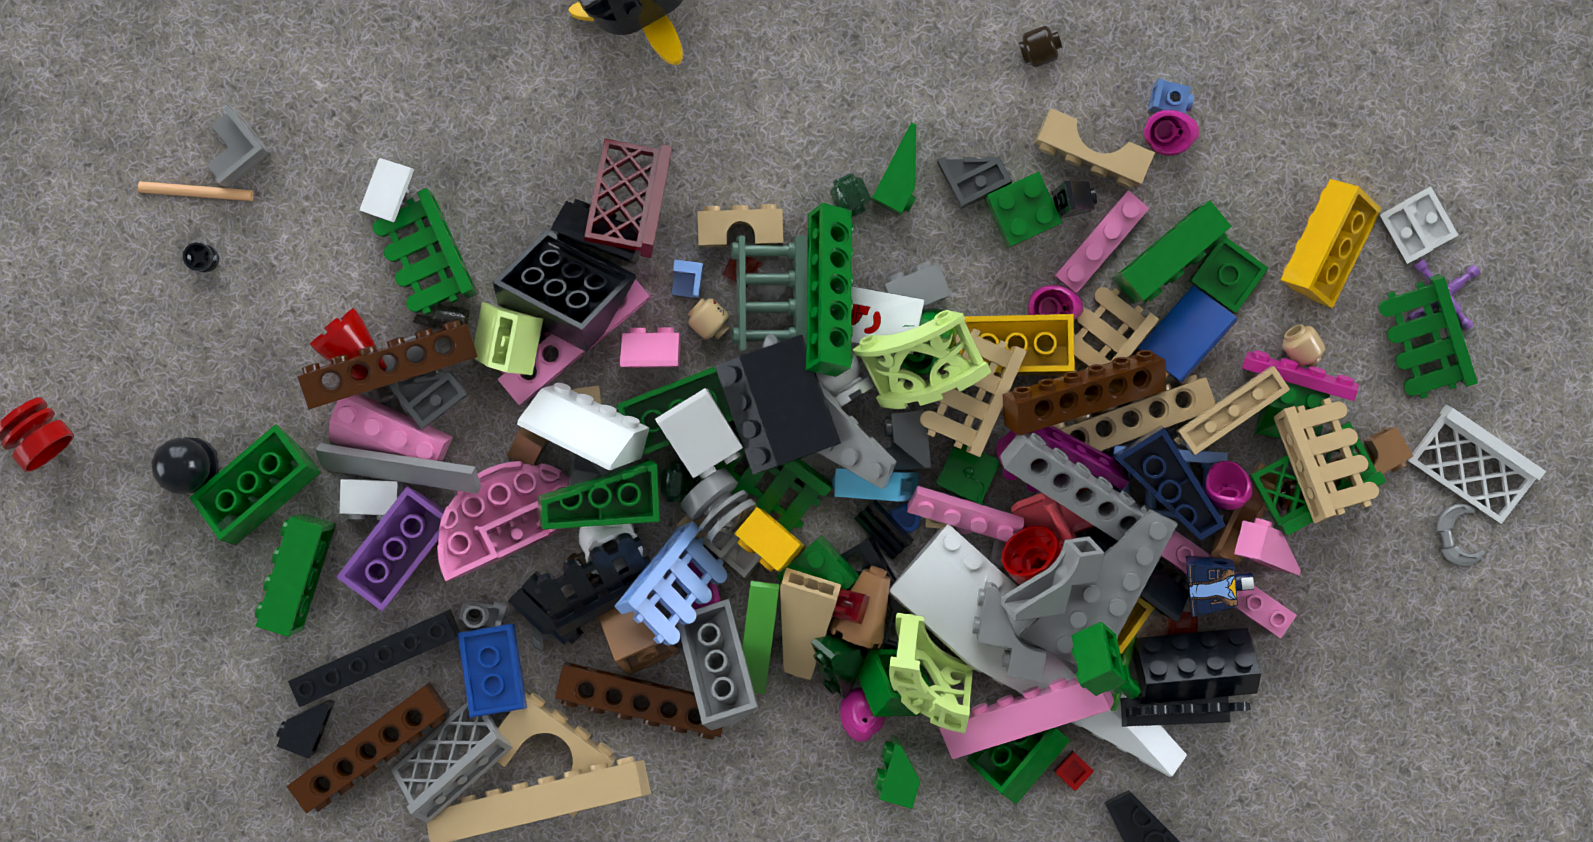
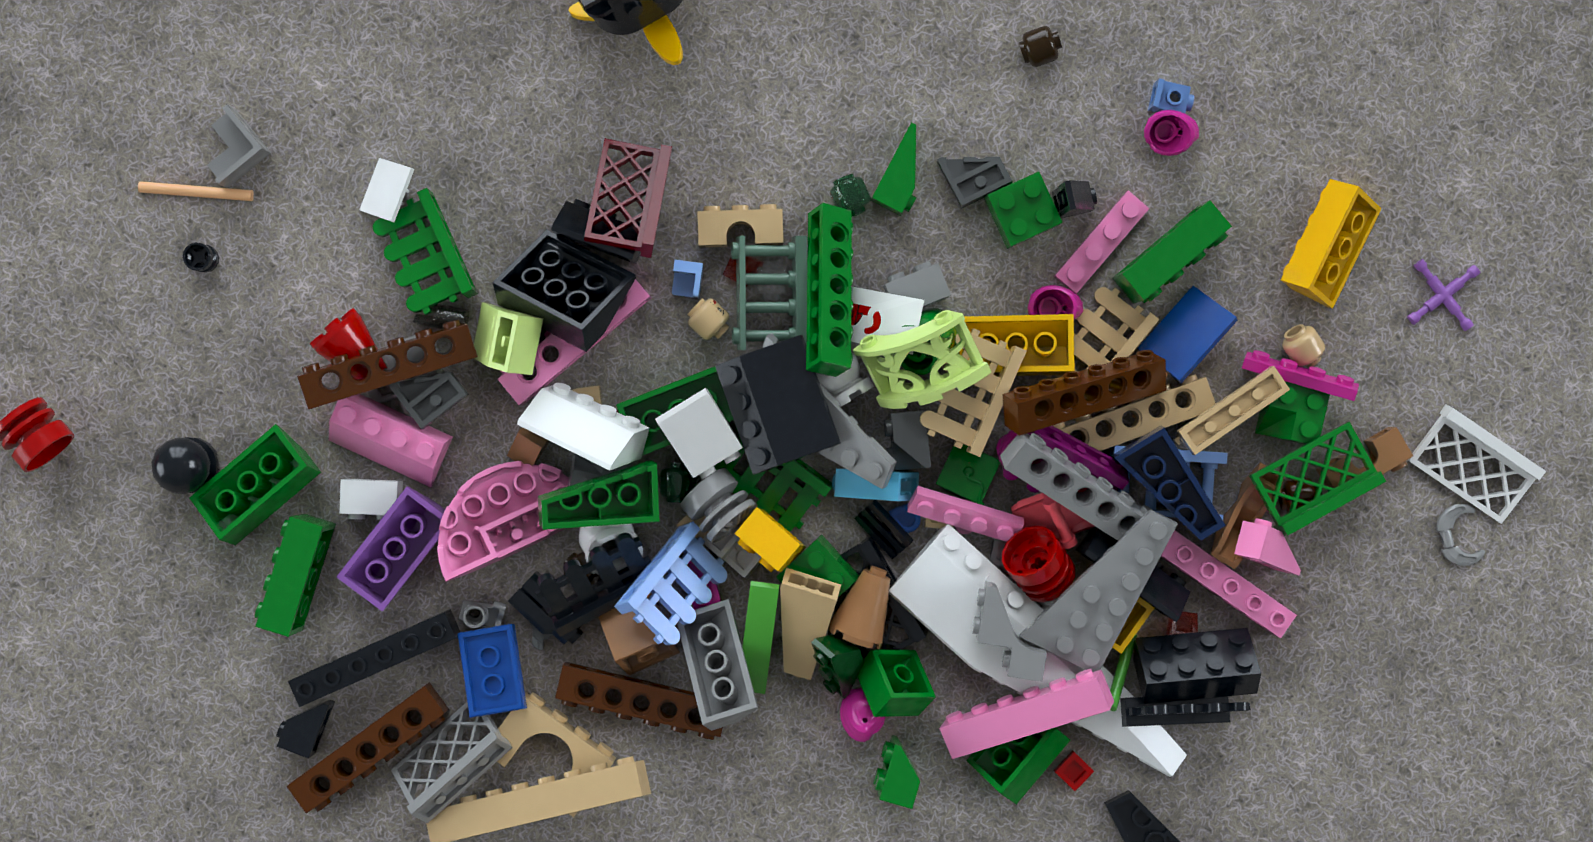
light grey tile [316,443,481,494] -> none
bright pink slope [620,327,681,368] -> none
dark red tile [832,589,870,625] -> none
yellowish green fence [889,613,973,733] -> none
light grey arch [1001,536,1105,621] -> none
tan arch [1034,108,1155,189] -> none
green brick [1071,621,1140,699] -> none
torso [1185,556,1254,617] -> none
green tile [1189,238,1269,314] -> none
dark pink hair [1204,461,1253,510] -> none
tan fence [1274,398,1379,524] -> none
green fence [1378,274,1478,399] -> none
white slope [1380,186,1458,264] -> none

